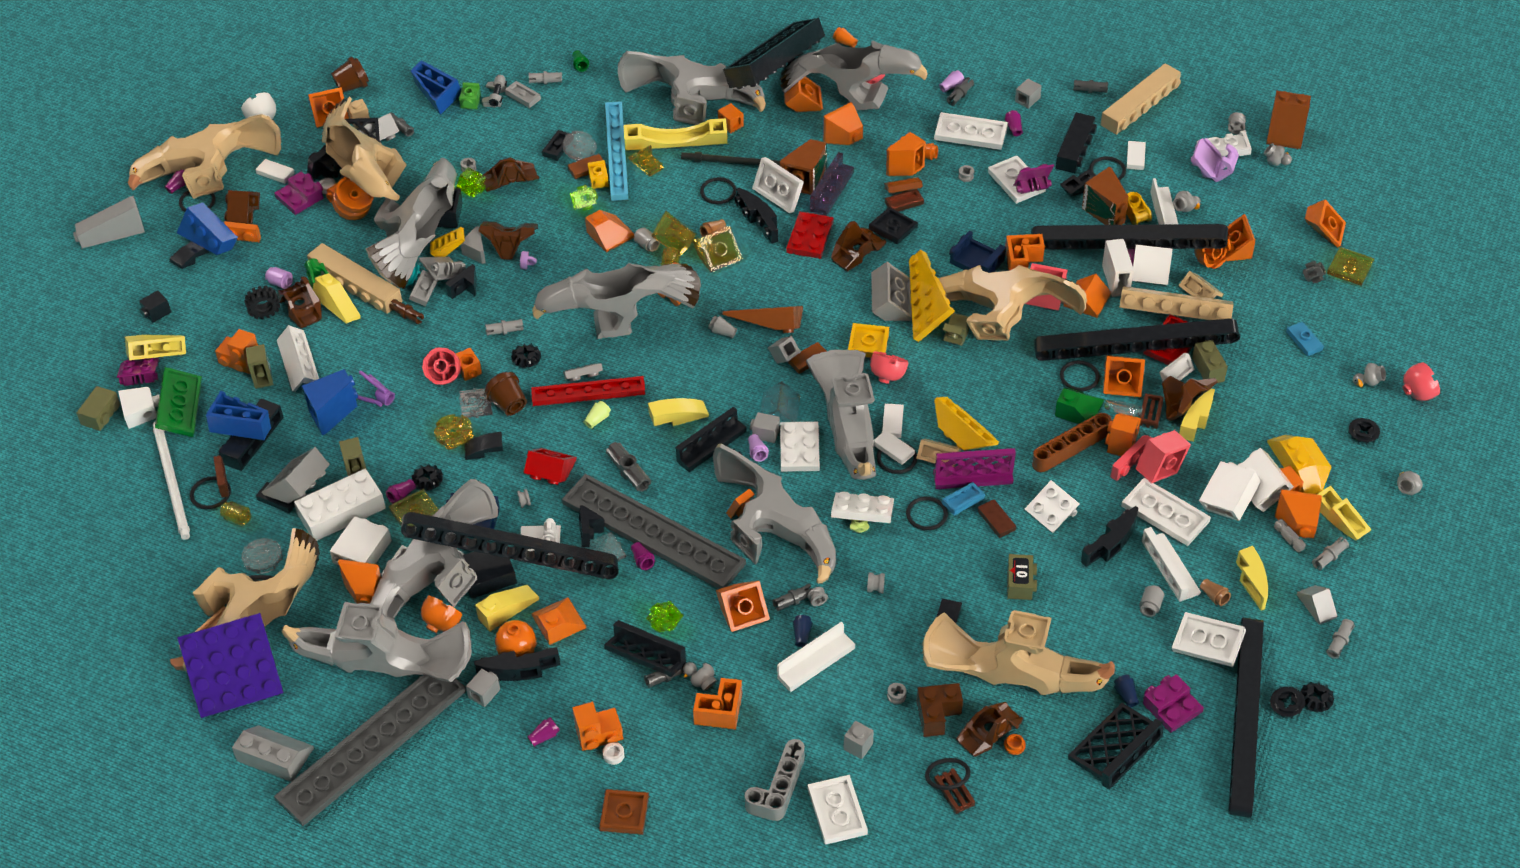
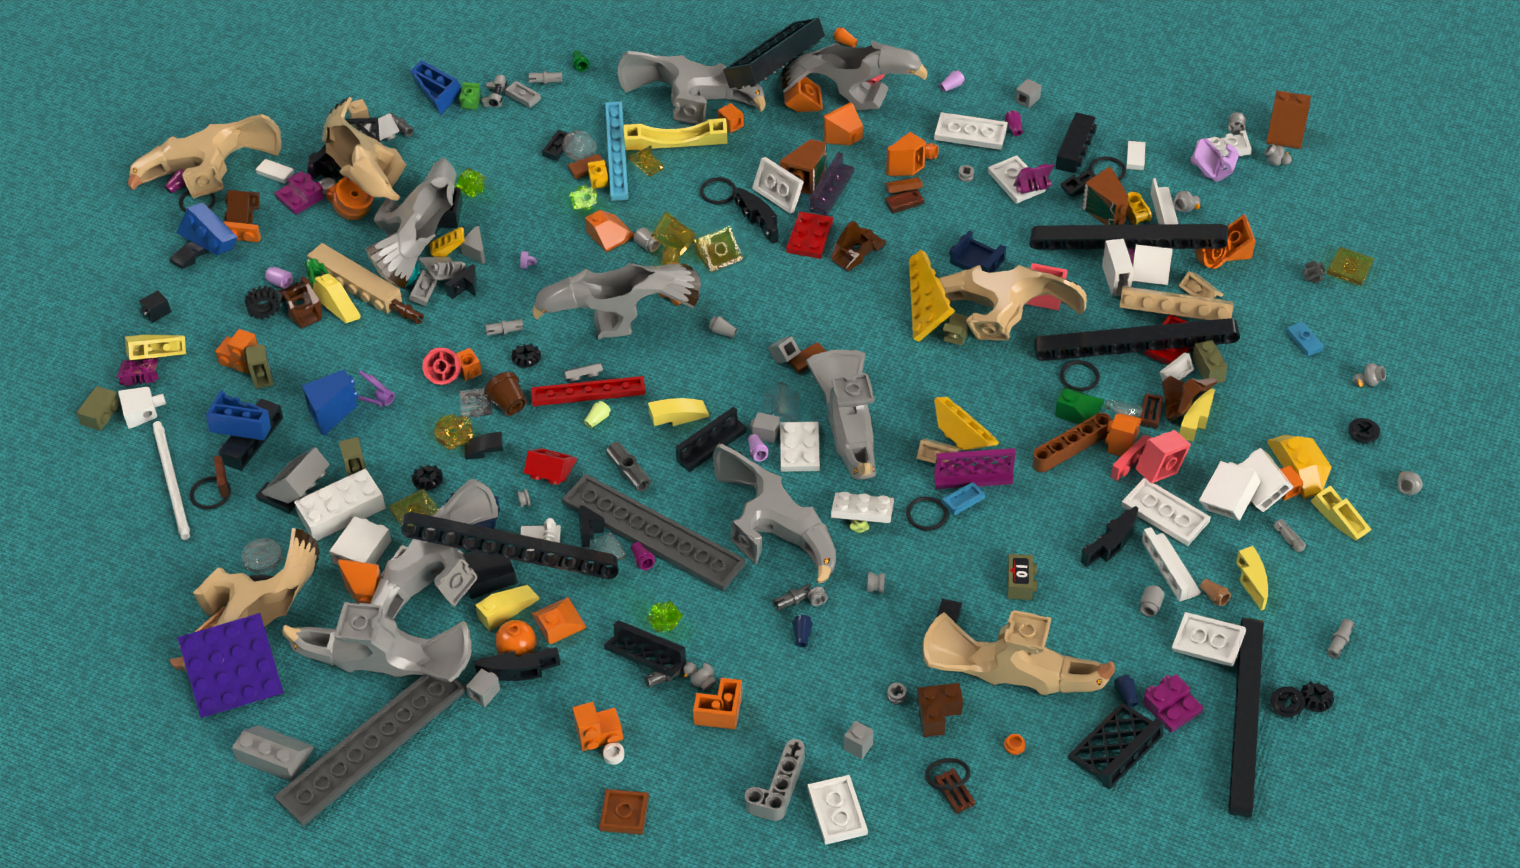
light grey slope [73,196,145,248] -> none
green plate [155,367,202,437] -> none
clear yellow brick [220,501,251,526] -> none
white cylinder [241,92,276,120] -> none
white panel [277,325,319,392] -> none
orange slope [308,87,349,128] -> none
reddish brown piece [331,56,369,92] -> none
magenta cone [386,479,416,504] -> none
orange cylinder [421,595,463,633] -> none
light grey bush [460,158,477,174] -> none
reddish brown piece [479,221,538,260] -> none
reddish brown piece [481,157,539,192] -> none
magenta cone [527,717,560,747] -> none
pearl dark grey bar [681,152,780,166] -> none
medium nougat cone [699,219,726,239] -> none
orange slope [716,580,770,632] -> none
dark orange wedge [723,306,803,333] -> none
orange plate [726,489,755,519] -> none
white panel [777,622,855,692] -> none
yellow plate [848,323,889,358] -> none
black plate [868,207,918,244] -> none
coral cylinder [870,351,909,384] -> none
light grey slope [871,262,912,321] -> none
white tile [874,430,915,465] -> none
black tyre [877,442,917,474] -> none
white tile [882,404,904,438] -> none
dark grey pin [947,77,974,106] -> none
reddish brown piece [956,702,1023,757] -> none
copper tile [977,499,1016,538] -> none
orange brick [1005,234,1045,270] -> none
white hinge [1025,480,1079,533] -> none
orange slope [1063,274,1111,318] -> none
dark grey pin [1073,80,1108,93] -> none
tan brick [1101,63,1181,135] -> none
orange slope [1103,355,1145,397] -> none
orange slope [1275,489,1322,539] -> none
light grey slope [1296,585,1337,625] -> none
orange slope [1305,199,1346,248] -> none
light grey pin [1312,537,1349,570] -> none
coral cylinder [1403,362,1440,401] -> none

